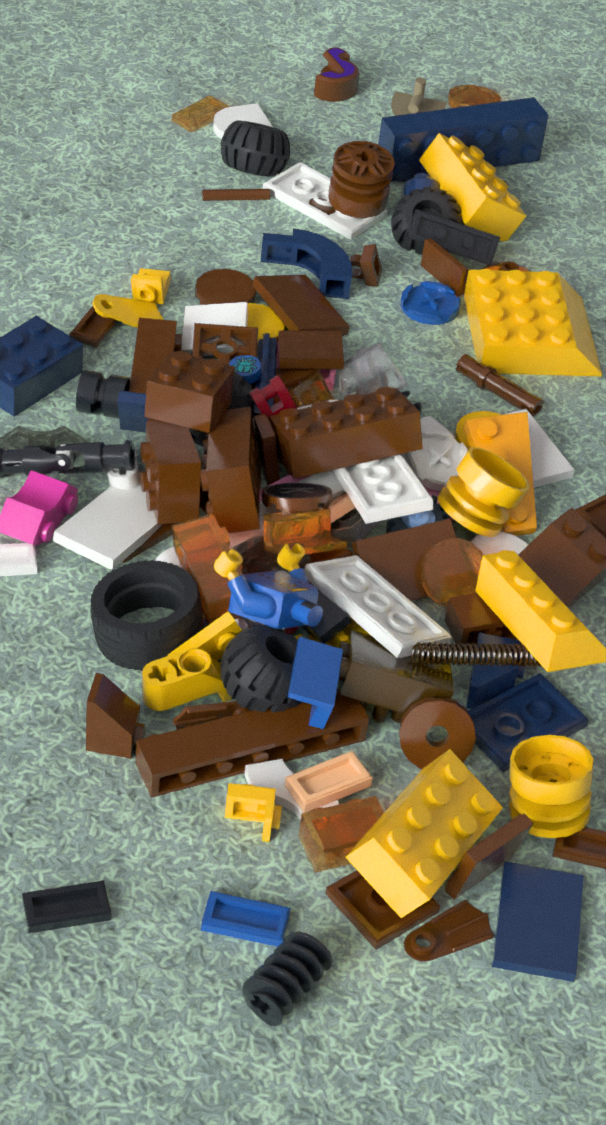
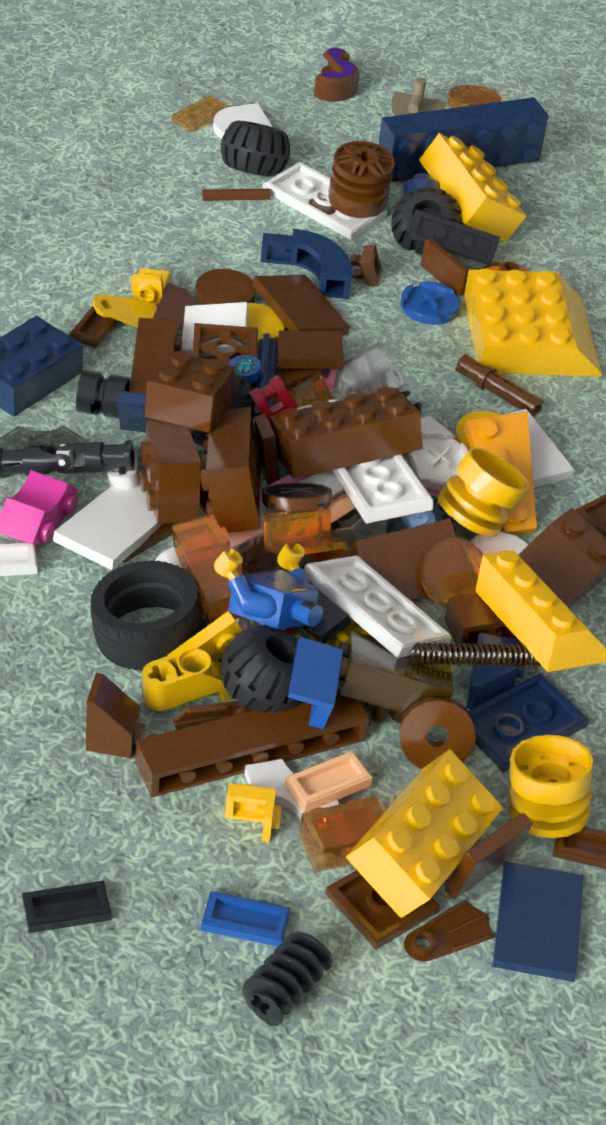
none -> reddish brown piece [152,283,199,334]

